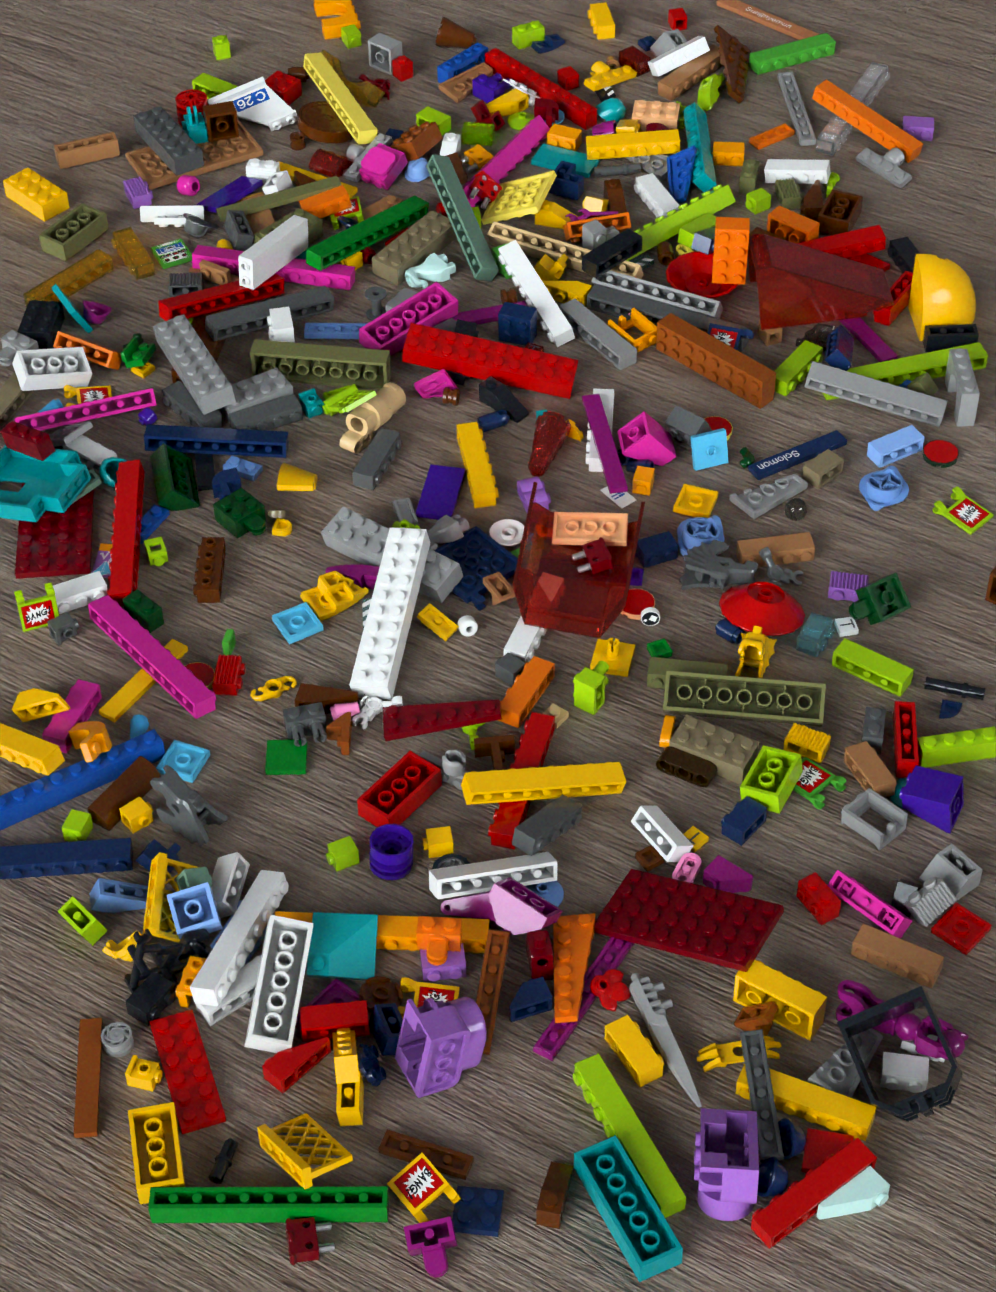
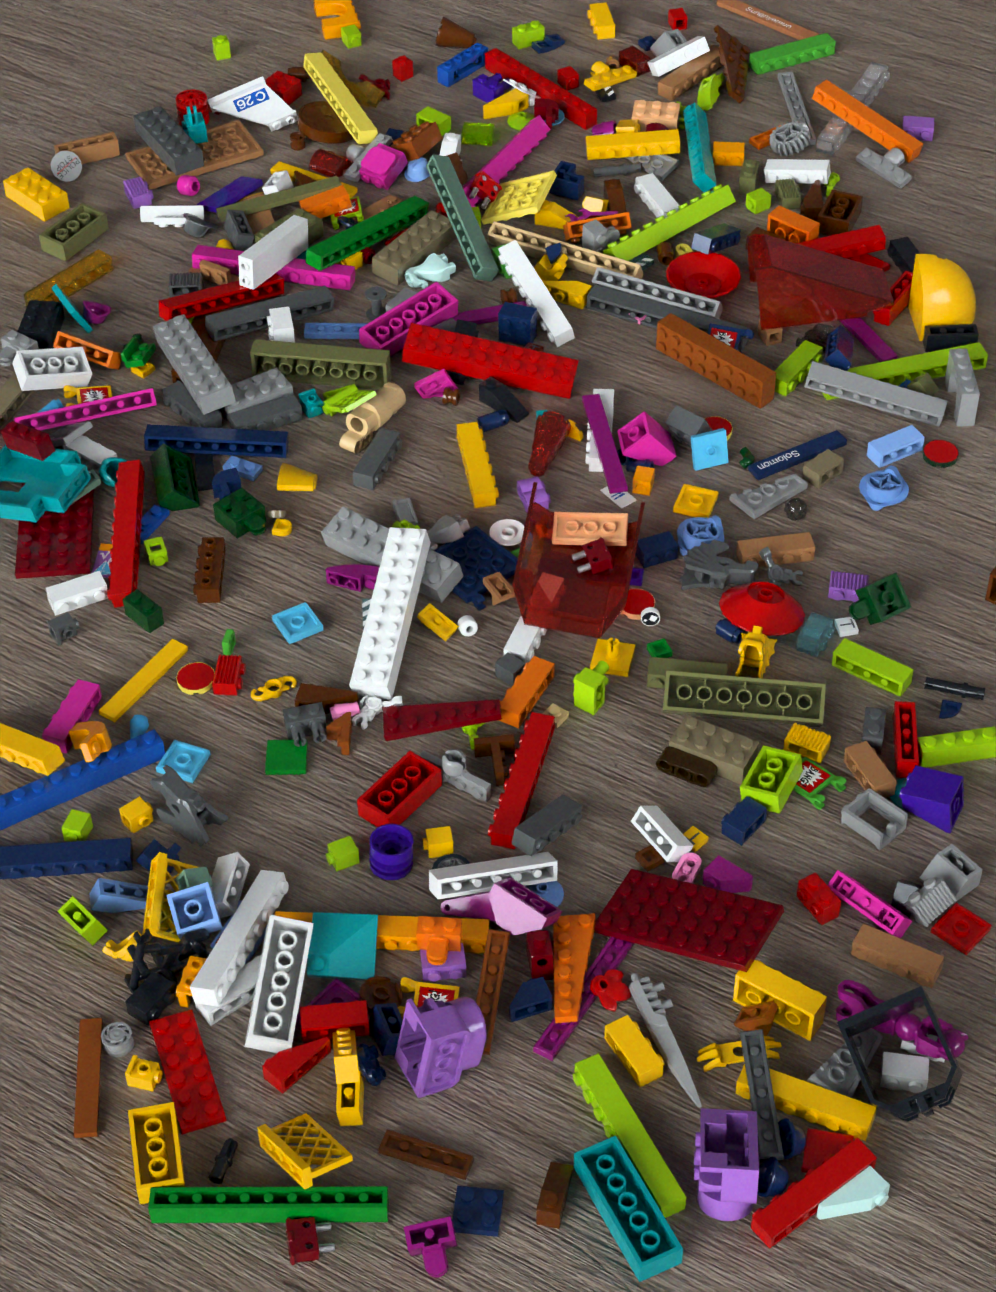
yellow slope [12,688,70,722] -> none
flag [14,582,59,632] -> none
dark pink brick [88,595,216,719] -> none
reddish brown brick [88,756,161,831] -> none
clear yellow brick [111,227,155,280] -> none
dark purple piece [138,407,158,426] -> none
tile [151,239,192,269] -> none
lime brick [192,73,238,99] -> none
reddish brown brick [202,101,239,142] -> none
white brick [246,158,280,184] -> none
yellow slope [300,571,369,622] -> none
light grey brick [368,33,403,75] -> none
flag [387,1153,461,1223] -> none
dark purple tile [416,464,466,520] -> none
medium nougat wing [439,62,493,103] -> none
yellow brick [461,762,627,805] -> none
light orange piece [462,144,493,173] -> none
dark red brick [471,100,505,133] -> none
teal tile [531,144,600,178] -> none
light orange brick [547,123,582,151] -> none
light grey brick [559,299,637,370] -> none
black brick [582,229,642,278] -> none
teal hair [596,98,626,122] -> none
light orange window [608,308,657,353] -> none
light orange beam [659,715,676,748] -> none
blue wing [667,145,697,204] -> none
lime brick [678,213,716,249] -> none
orange brick [712,217,750,284] -> none
flag [932,486,994,535] -> none
none -> light grey piece [50,151,82,182]
none -> dark blue tile [545,243,562,264]
none -> light grey gear [769,120,811,157]

